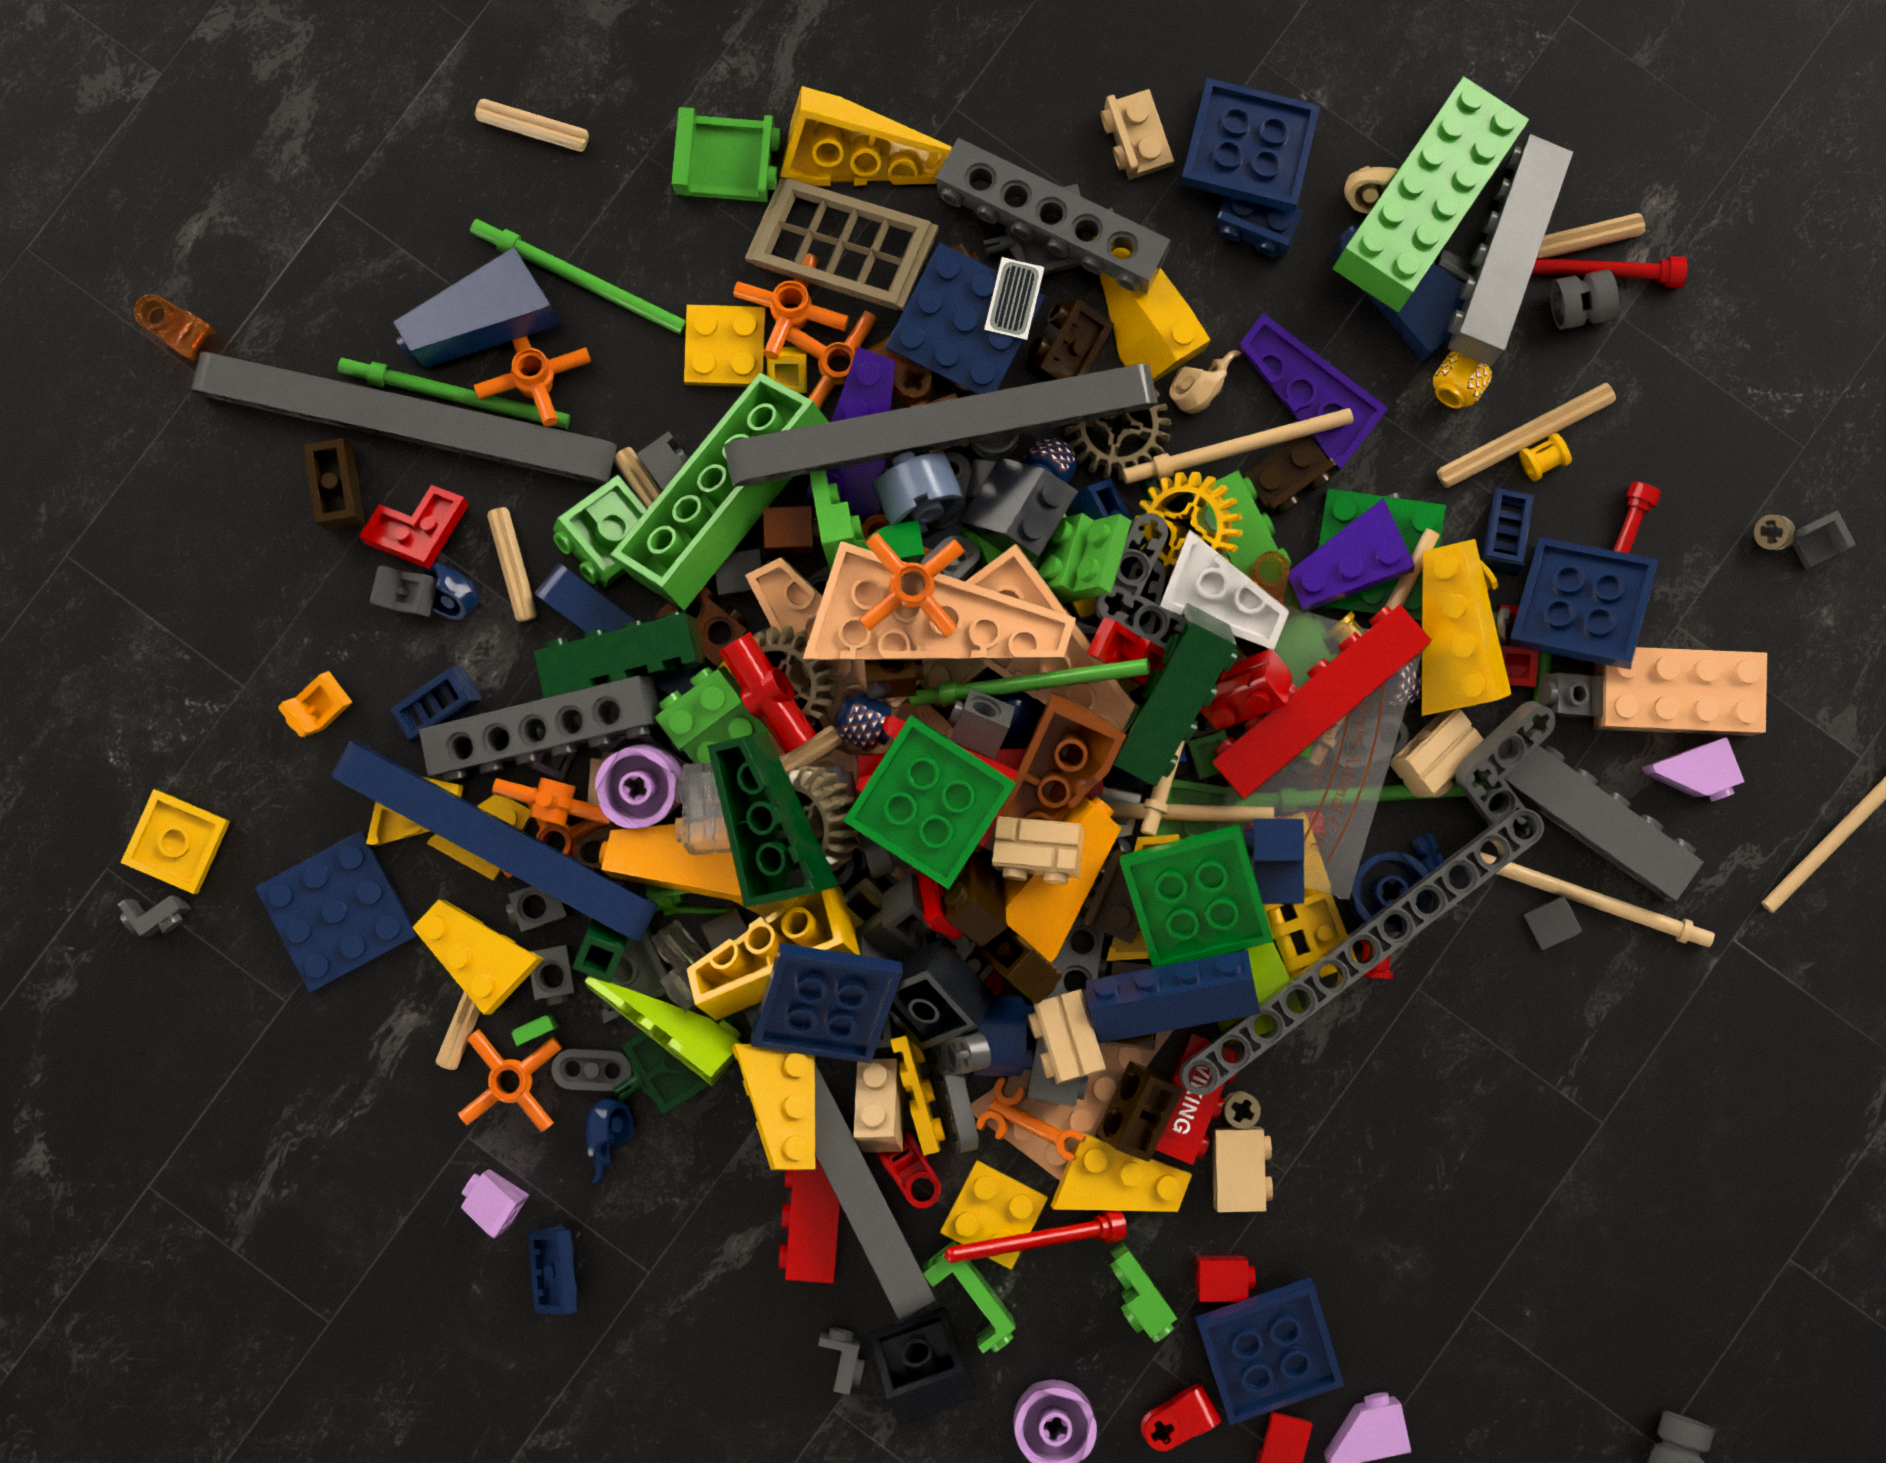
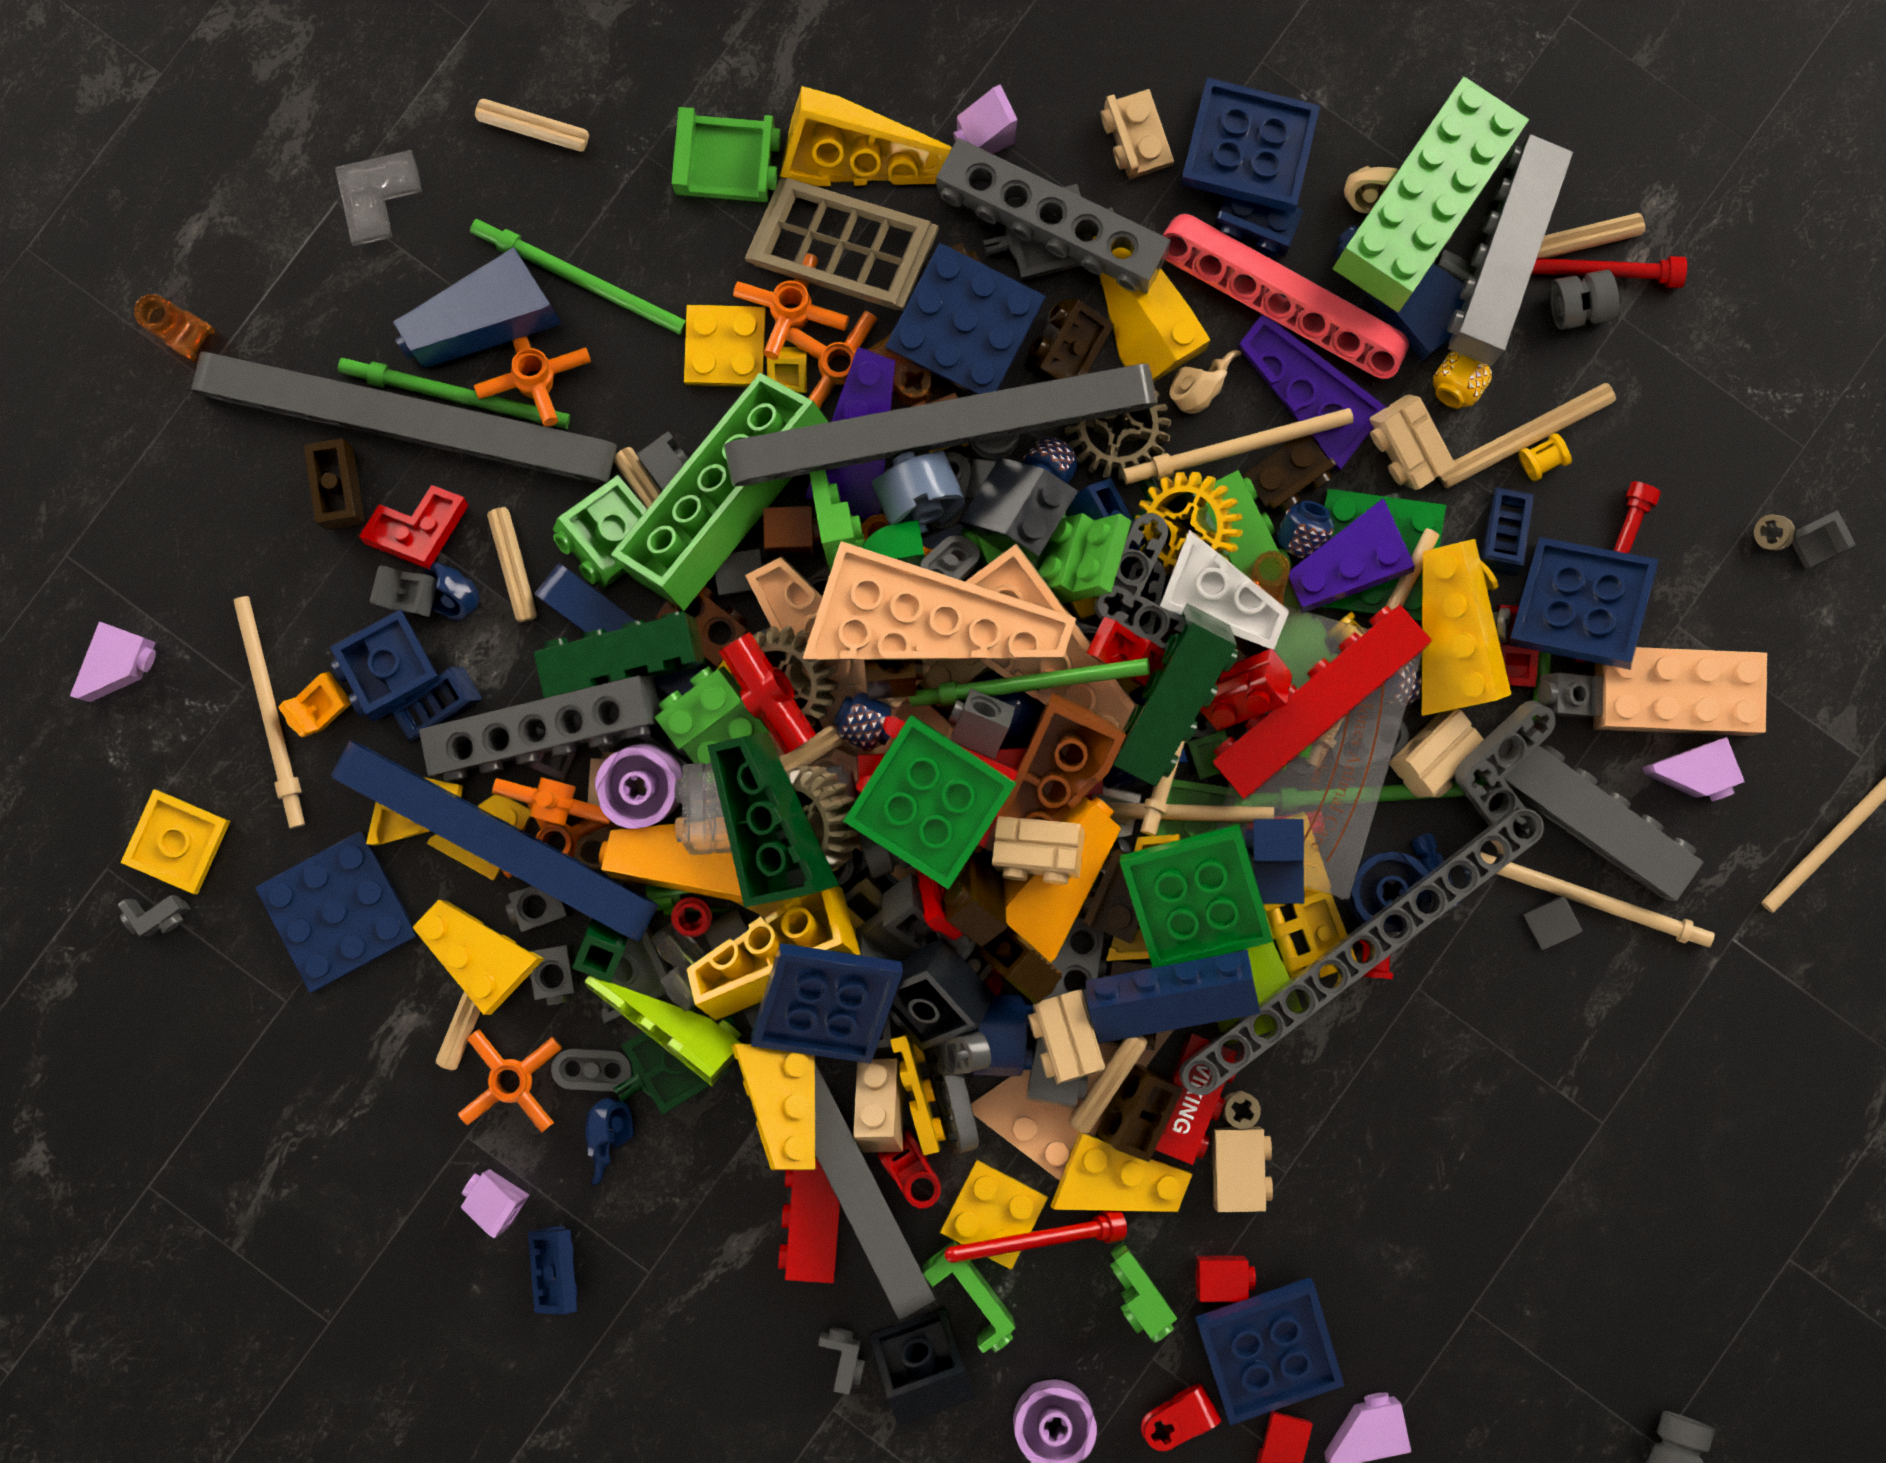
bright green tile [511,1014,560,1046] -> none
orange bar [859,532,965,638] -> none
orange bar [976,1077,1087,1161] -> none
sticker [984,257,1044,340] -> none
none -> lavender slope [70,621,156,702]
none -> tan bar [233,596,305,828]
none -> dark blue plate [330,609,440,722]
none -> clear plate [335,150,422,246]
none -> red cone [671,896,712,937]
none -> lavender slope [953,84,1017,154]
none -> tan axle [1071,1036,1147,1134]
none -> coral beam [1162,214,1409,379]
none -> dark blue head [1277,501,1335,562]
none -> tan brick [1369,394,1456,490]

